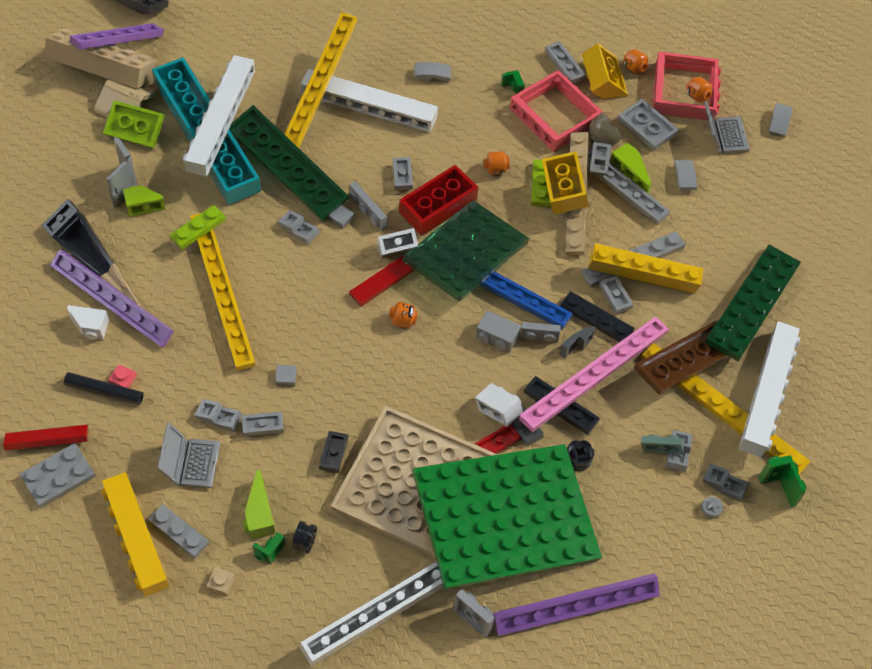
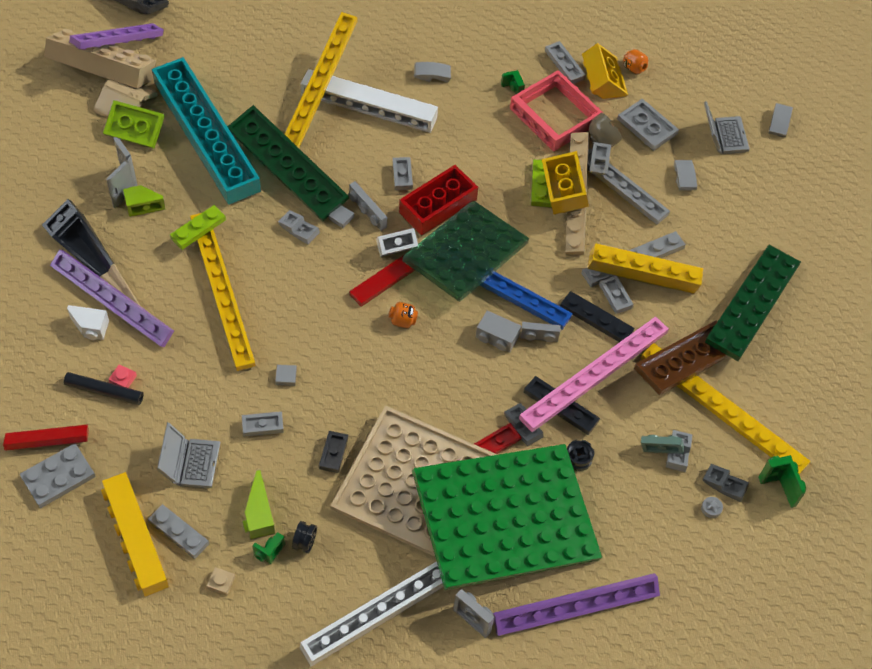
white brick [183,55,255,177] -> none
light grey slope [195,399,242,432] -> none
white brick [475,383,523,427] -> none
orange head [483,151,510,175] -> none
dark grey slope [559,326,596,359] -> none
lime slope [610,142,651,194] -> none
coral window [653,52,721,120] -> none
orange head [686,77,712,103] -> none
white brick [738,321,801,457] -> none

